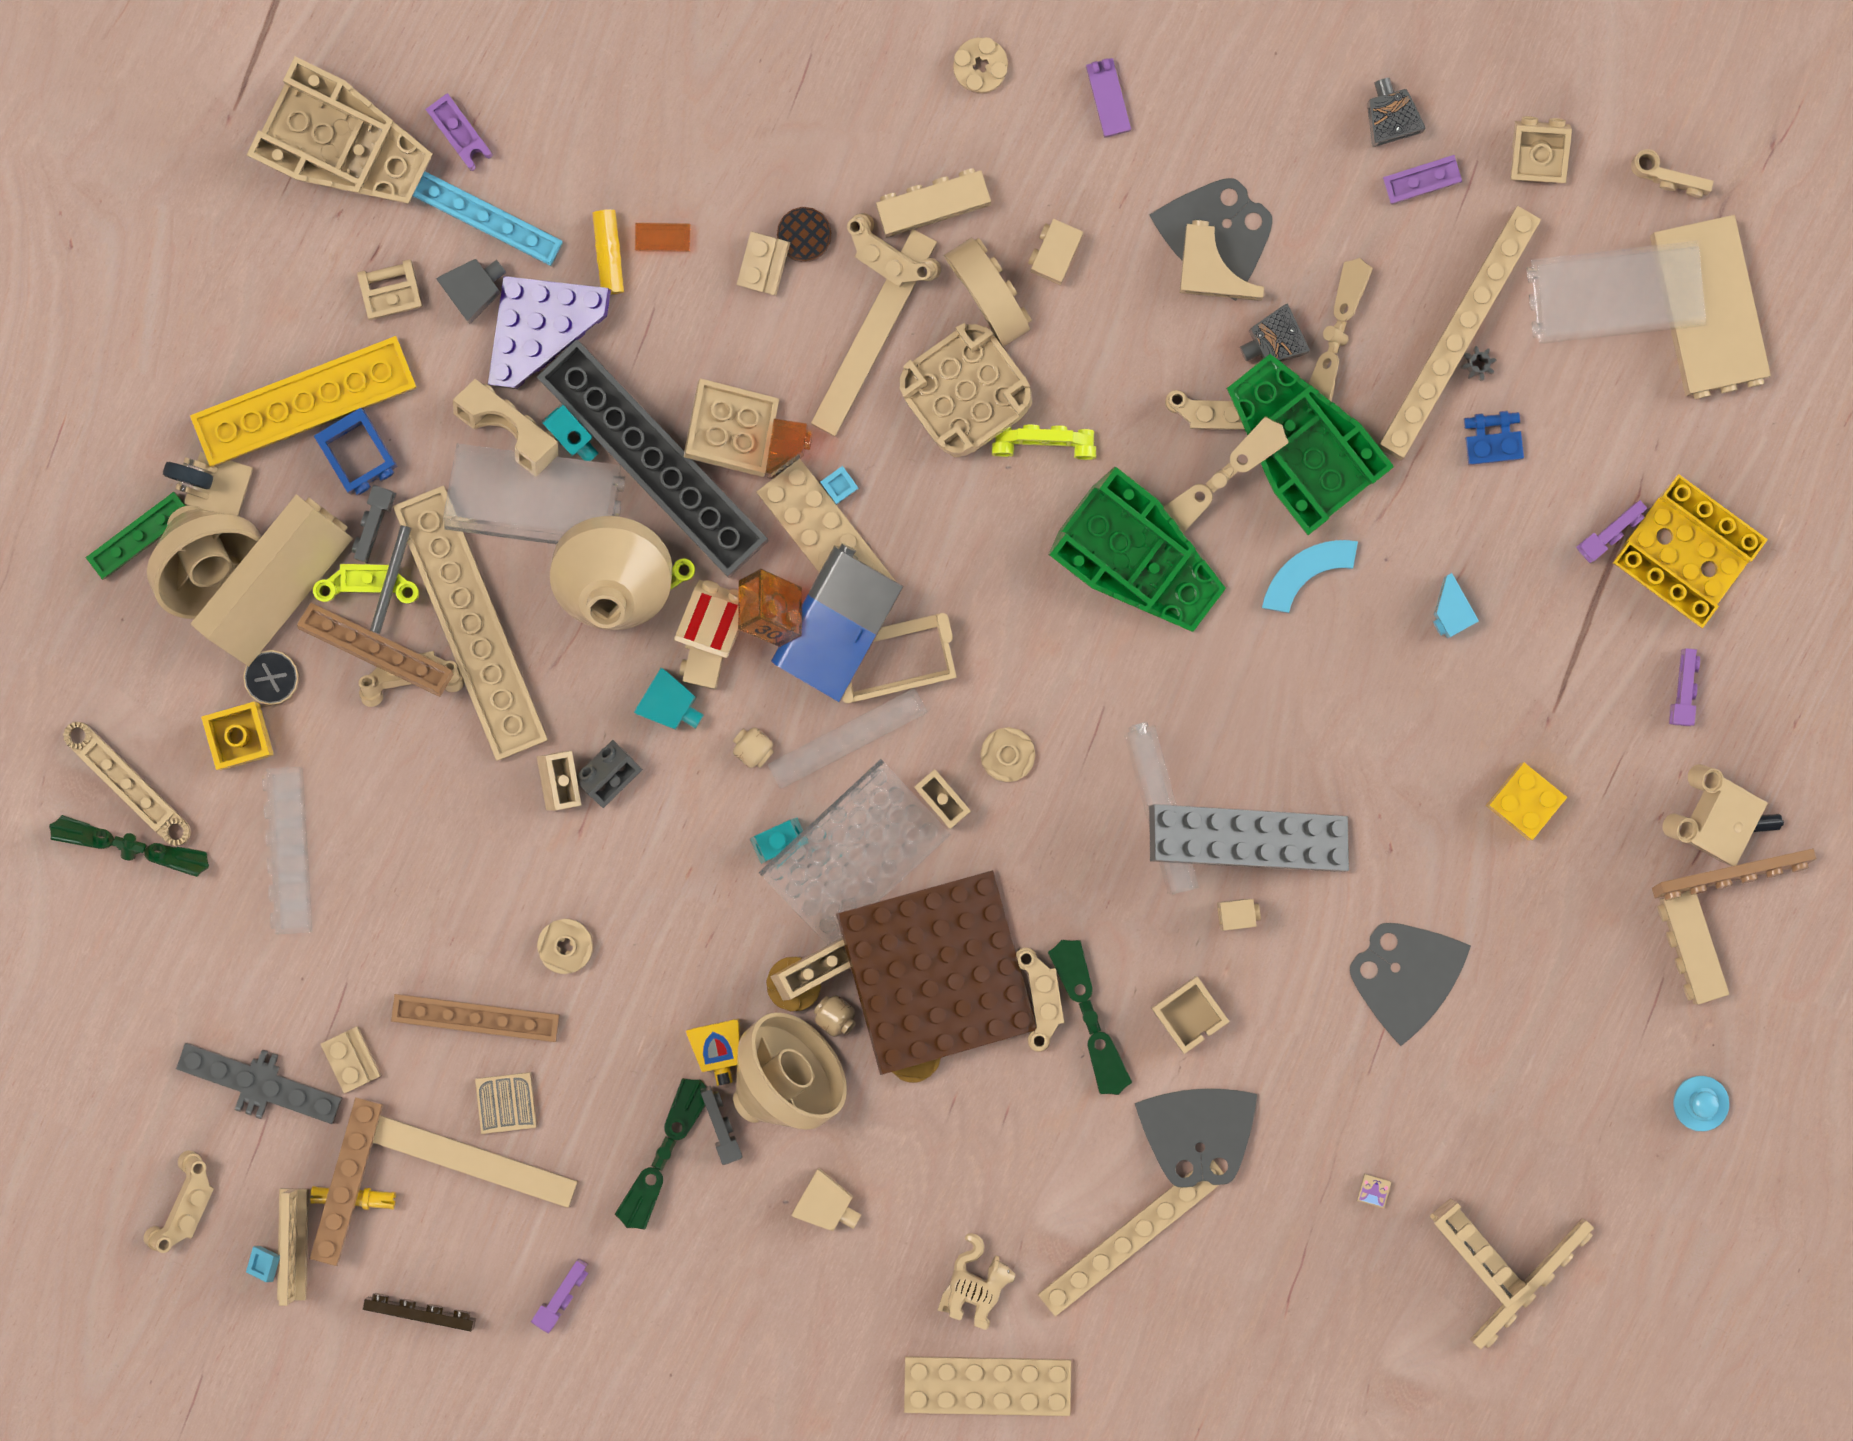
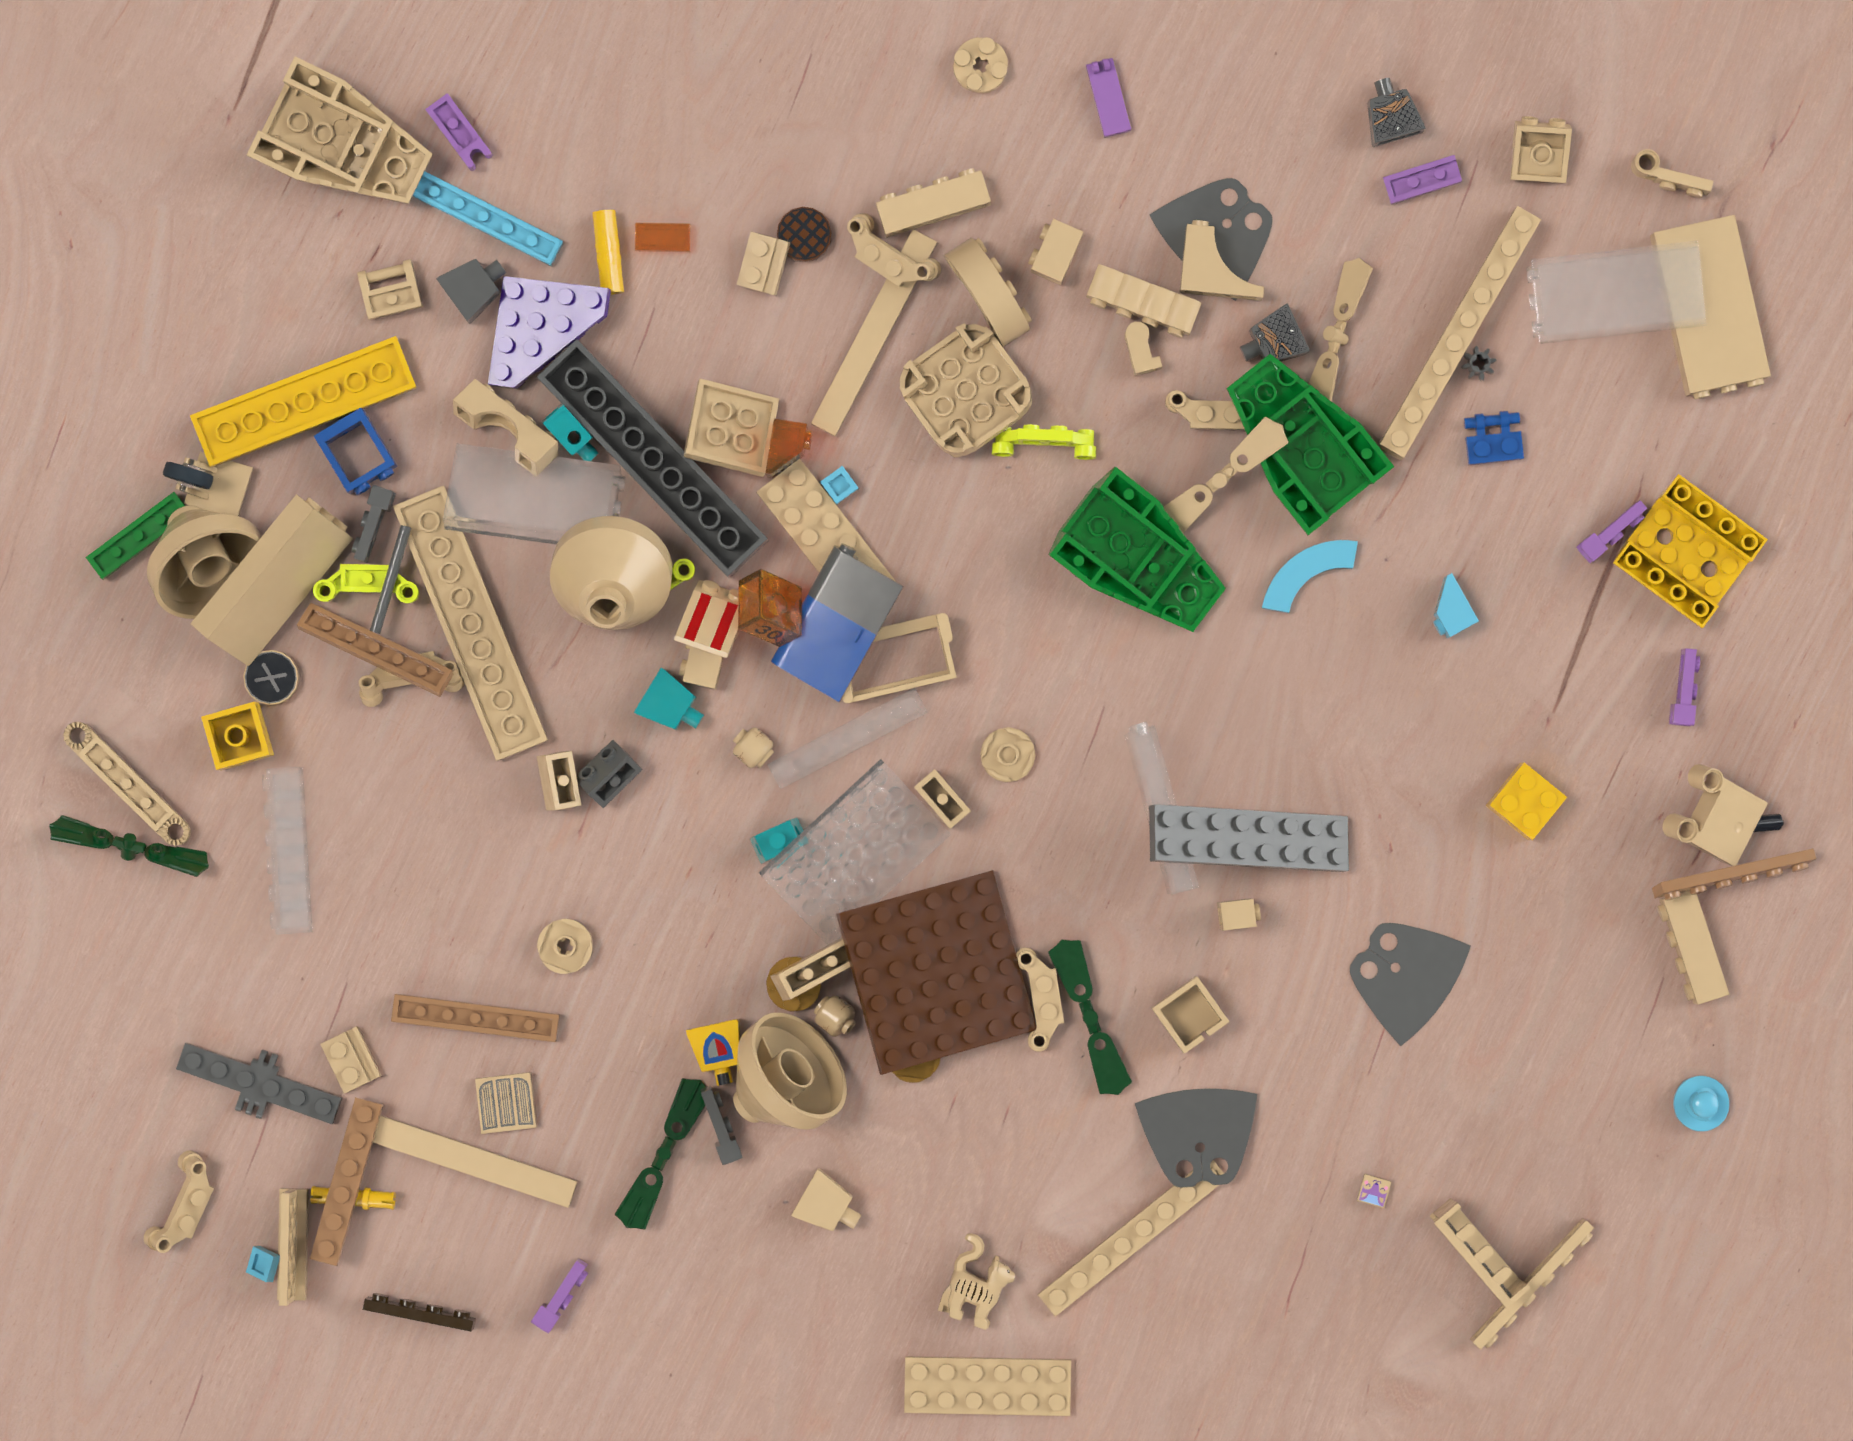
none -> tan brick [1086,264,1201,338]
none -> tan leg [1125,322,1162,376]

